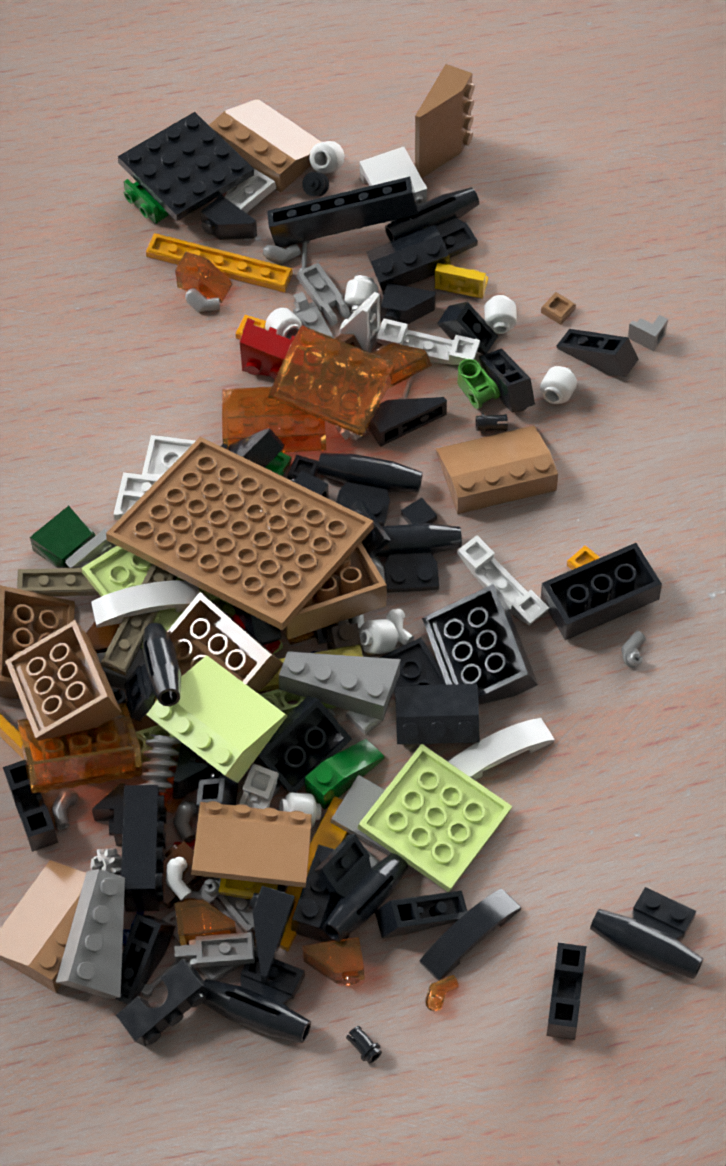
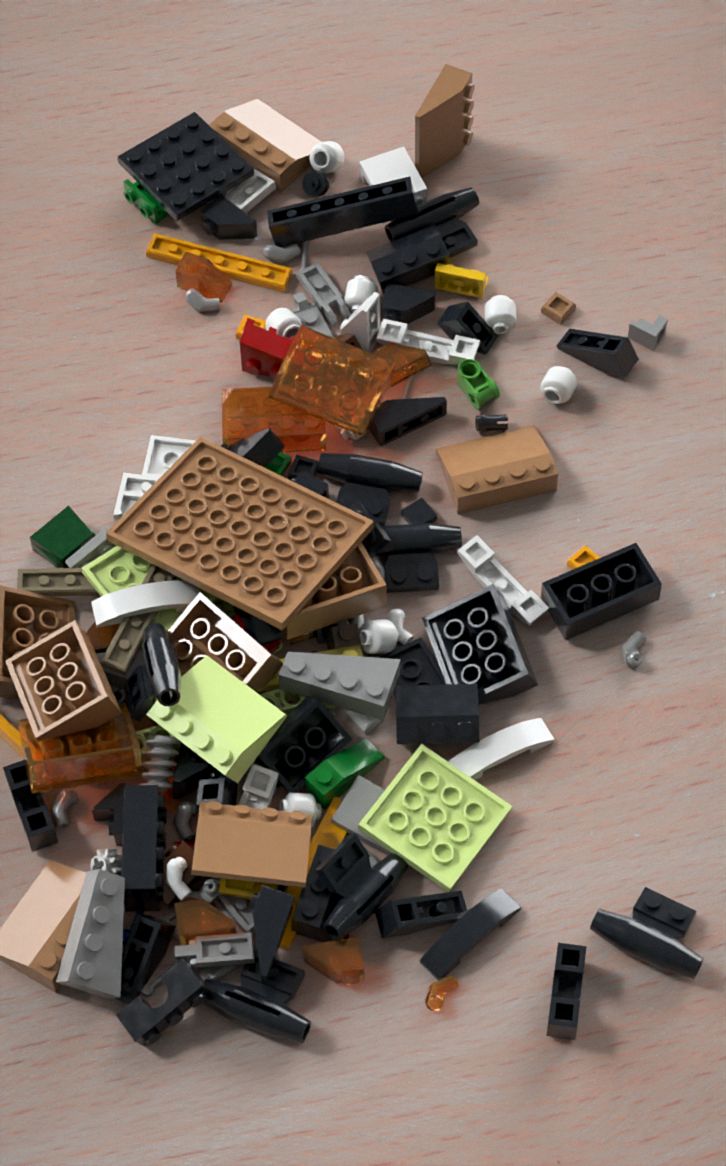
black pin [346,1026,382,1064] -> none
black slope [479,348,535,413] -> none

